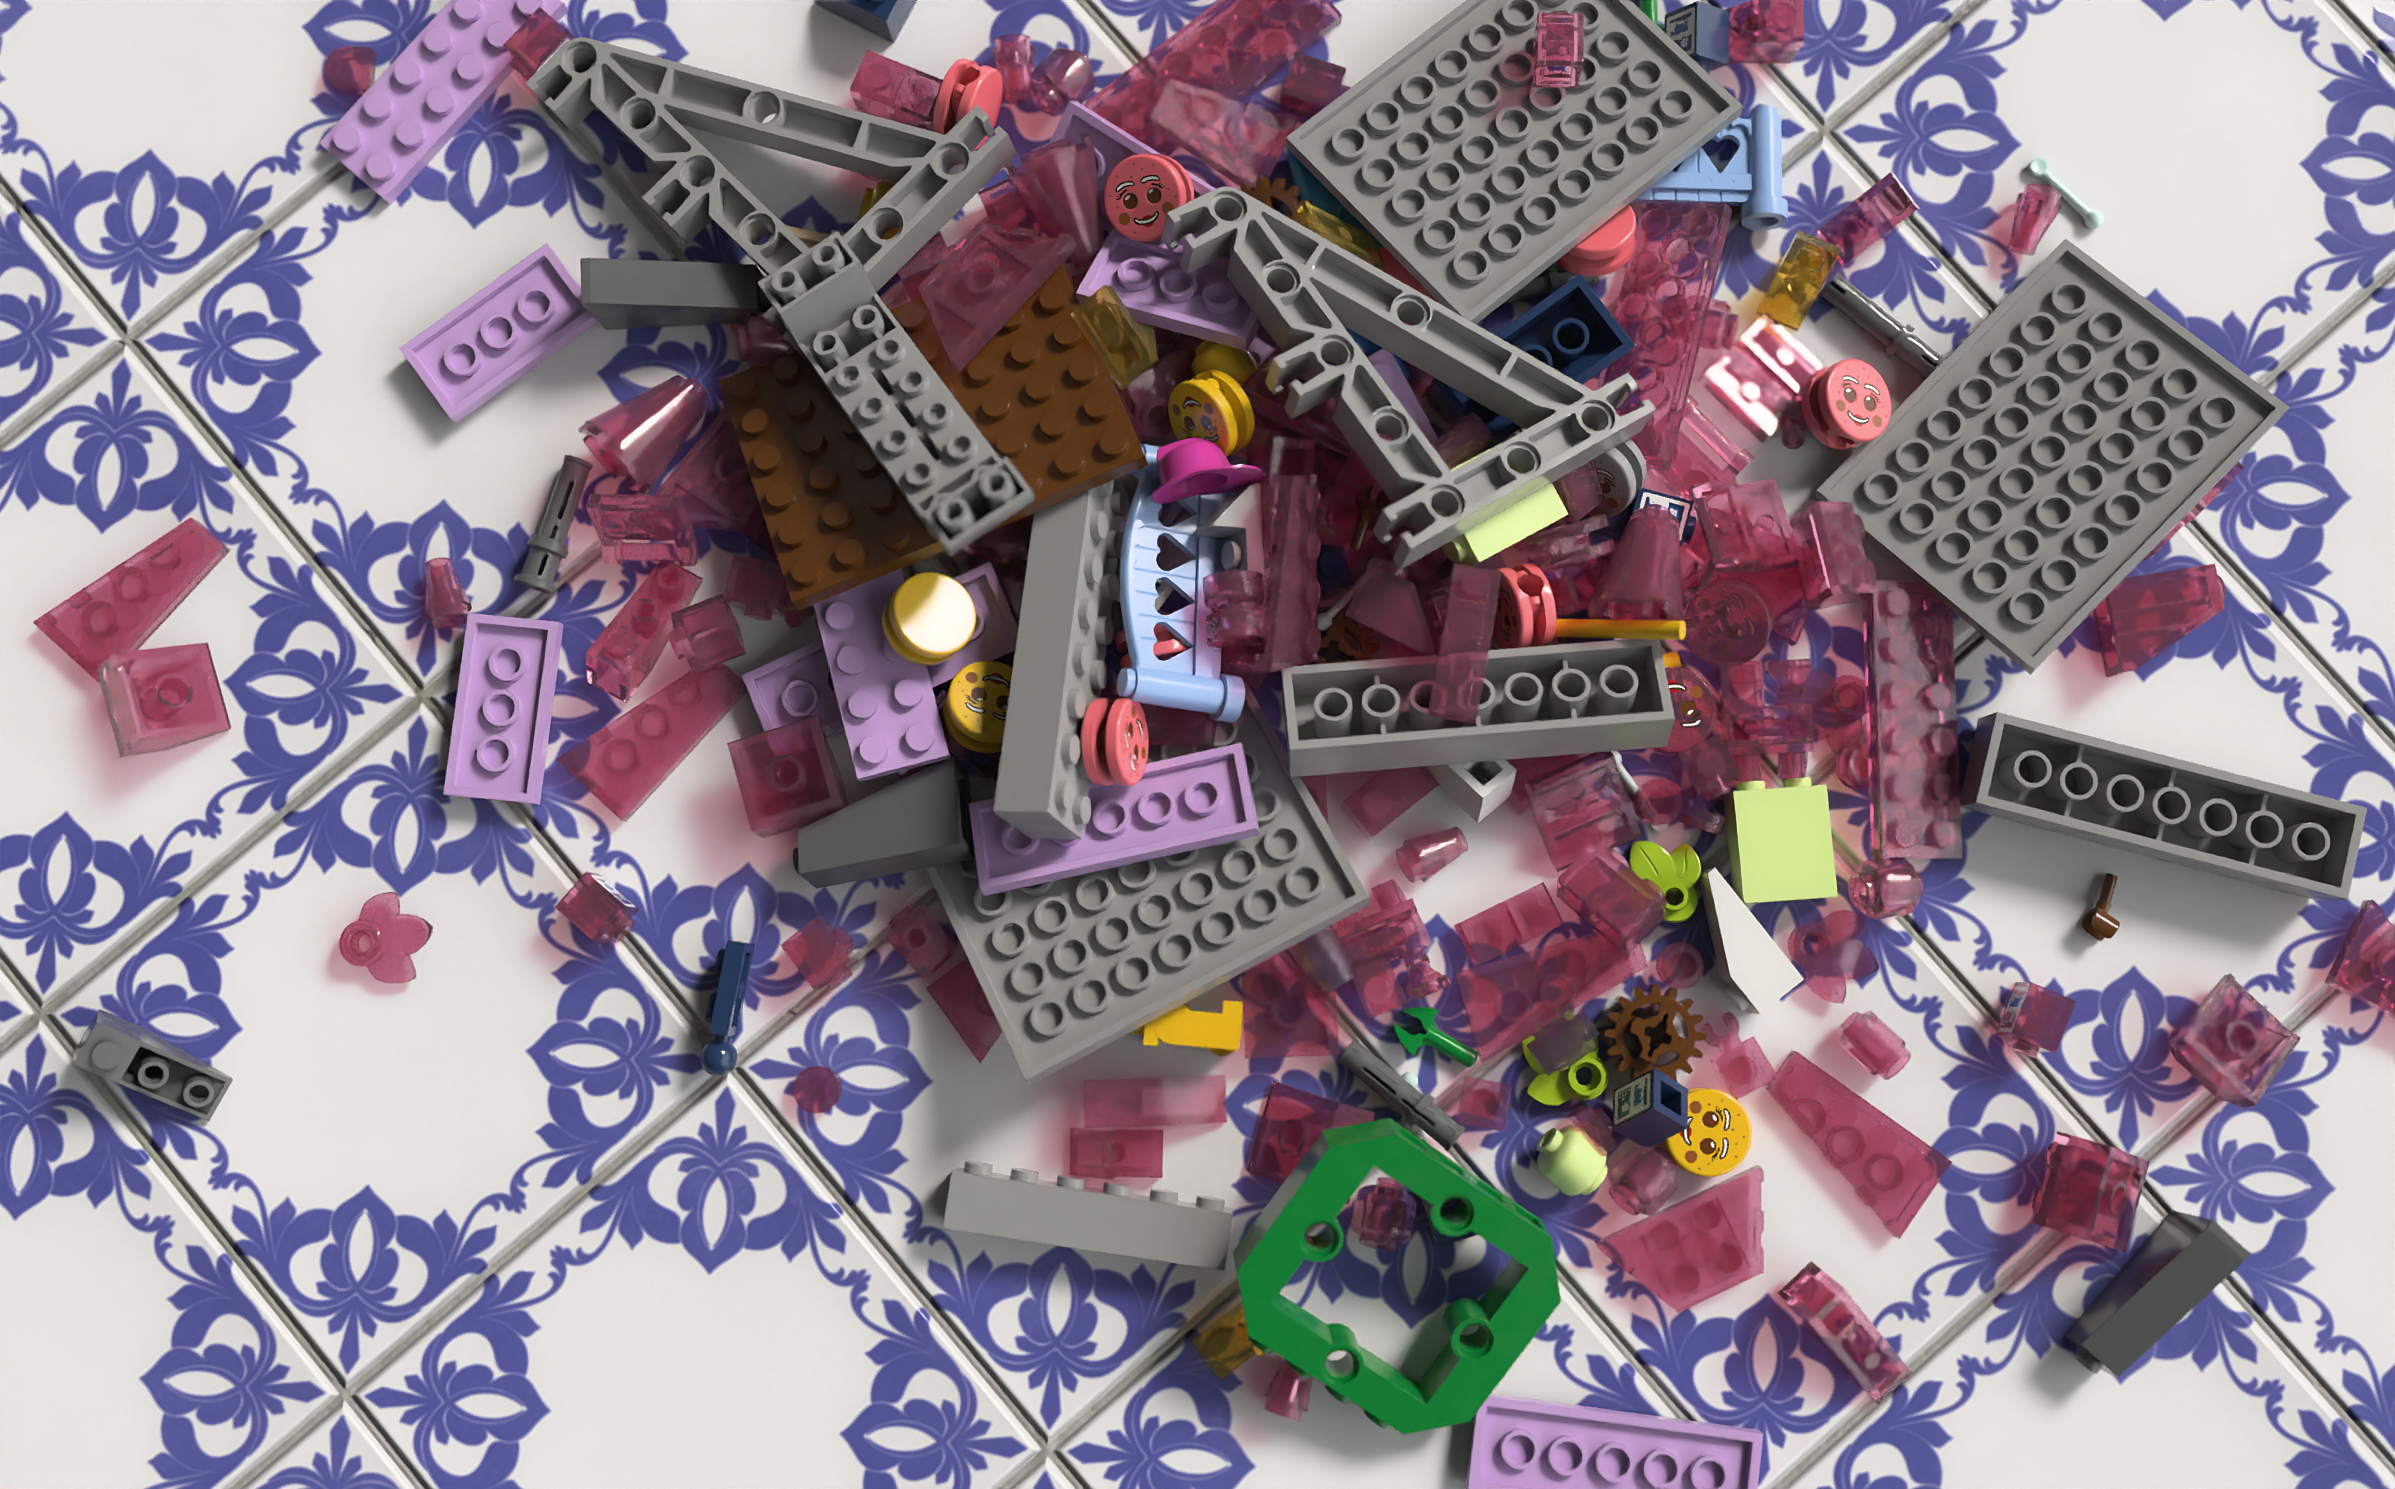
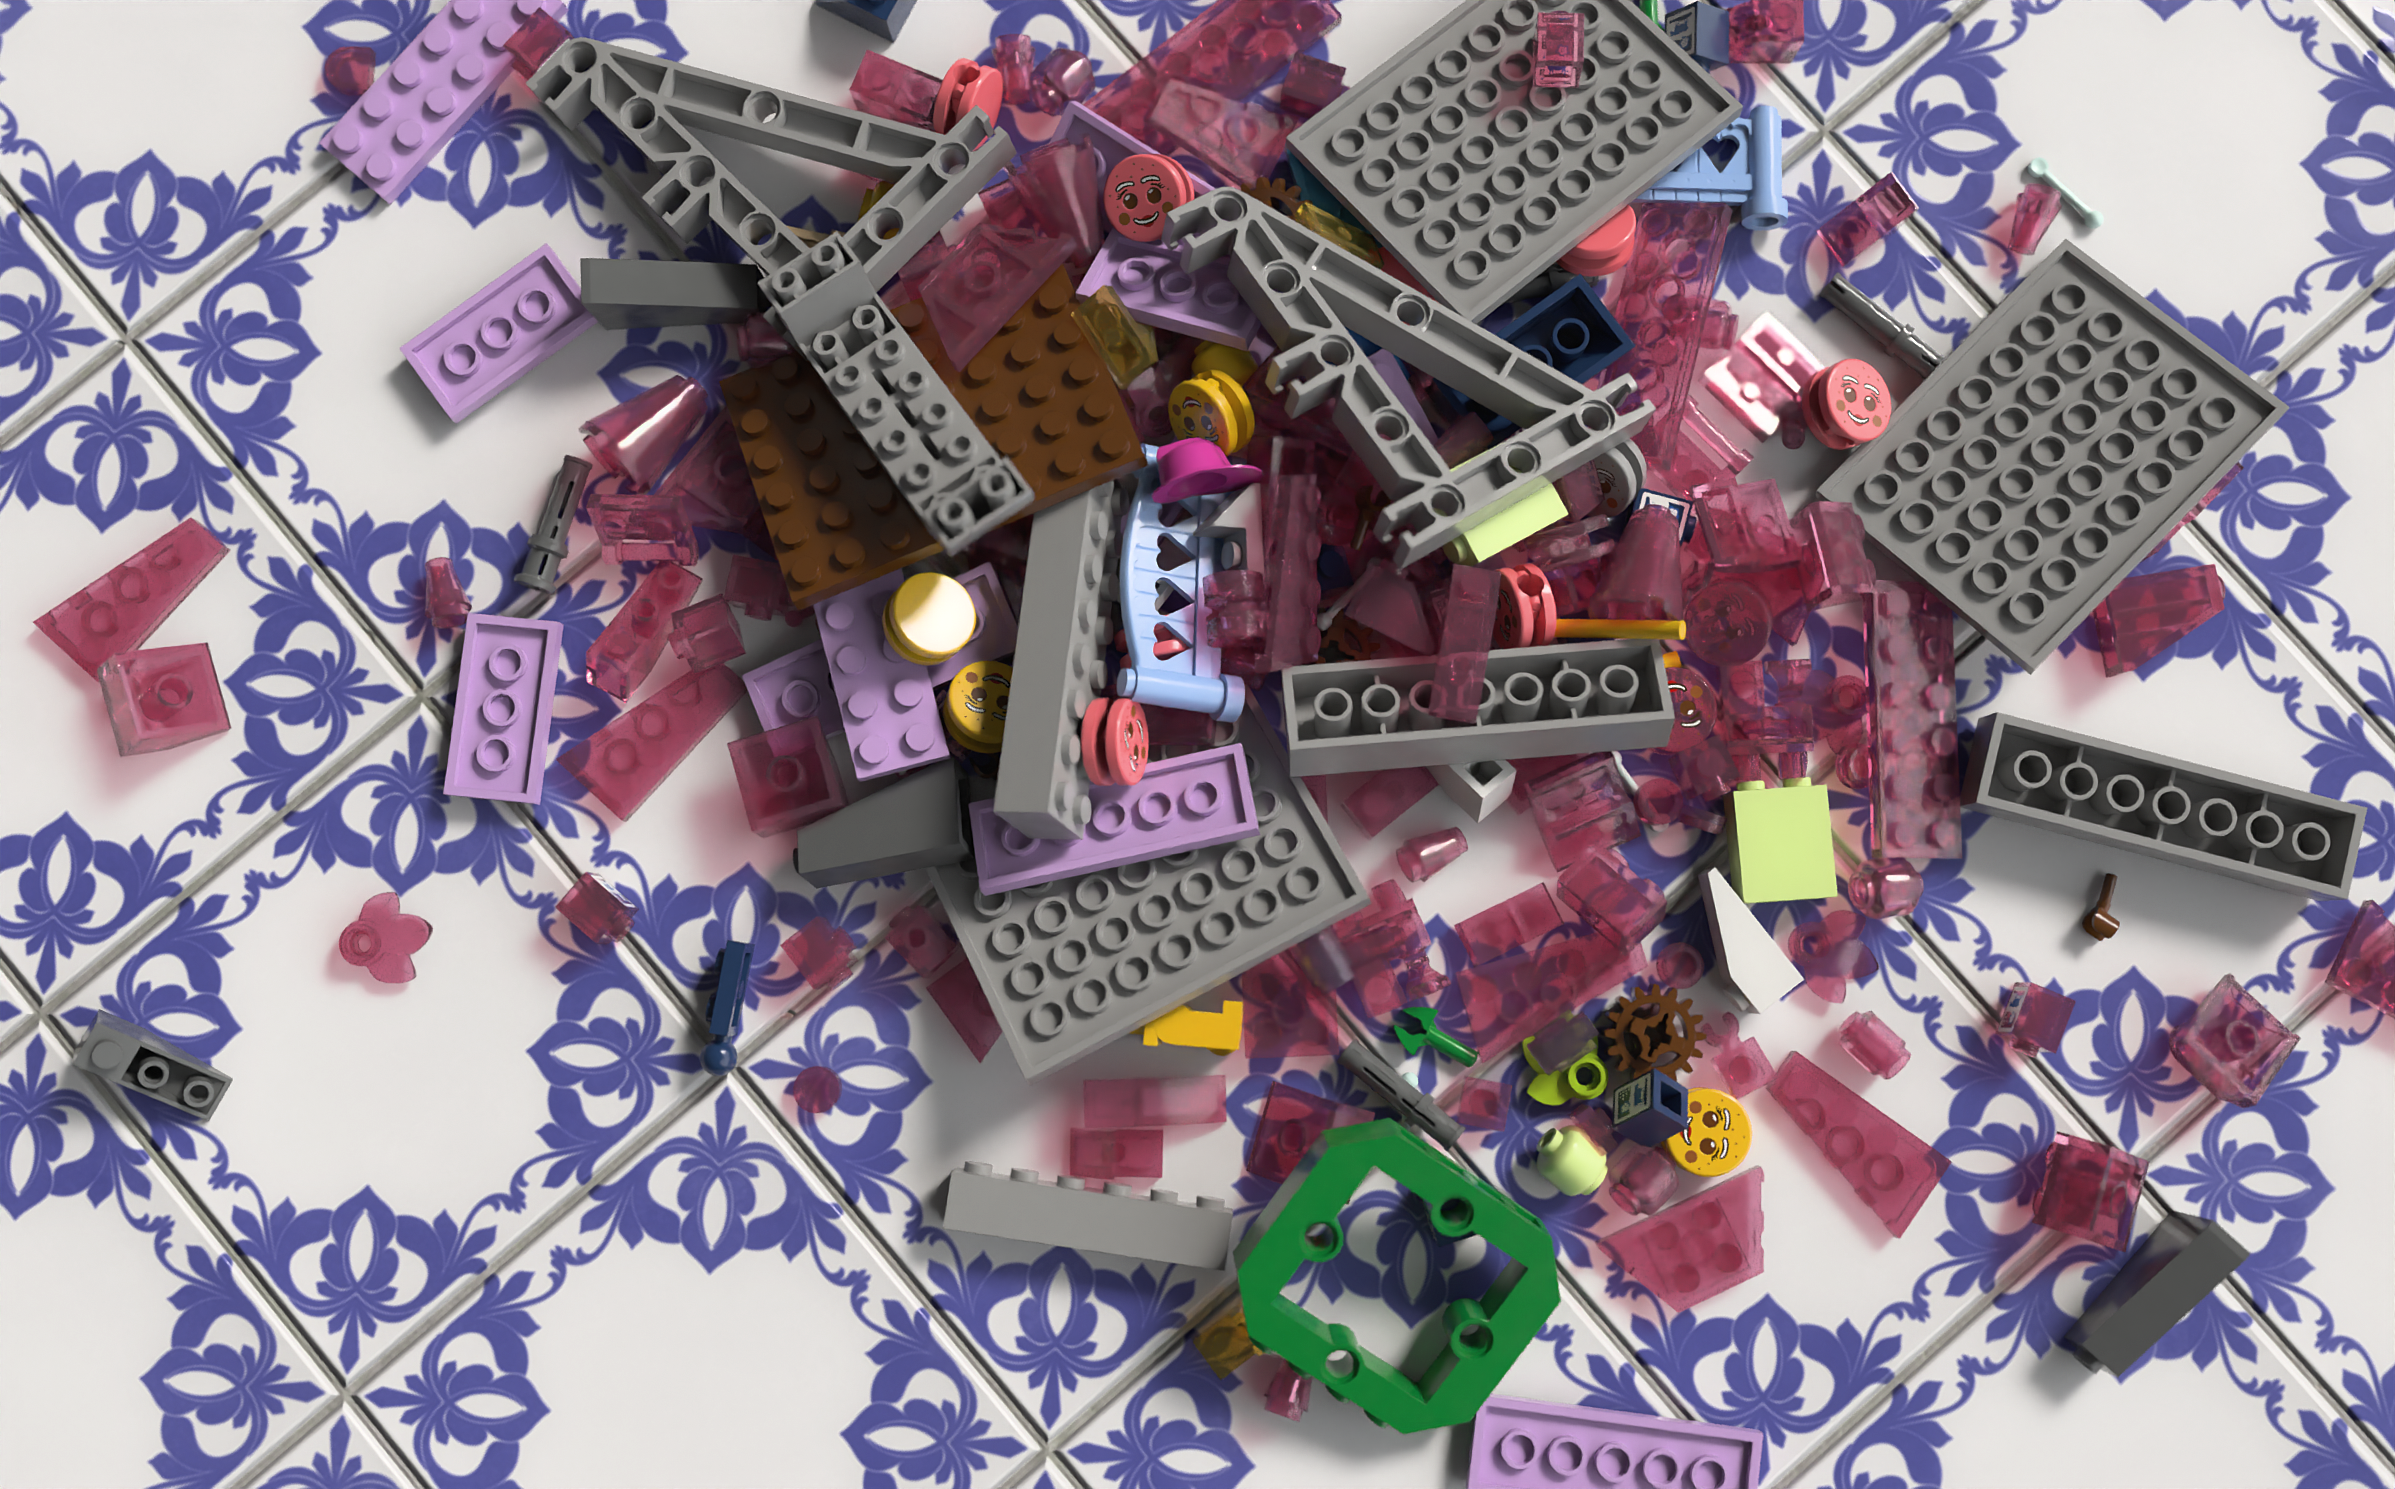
clear pink head [1351,1177,1417,1252] -> none
lime plate [1610,841,1701,923] -> none
clear yellow slope [1756,230,1840,331] -> none
clear pink slope [1777,1261,1912,1405] -> none

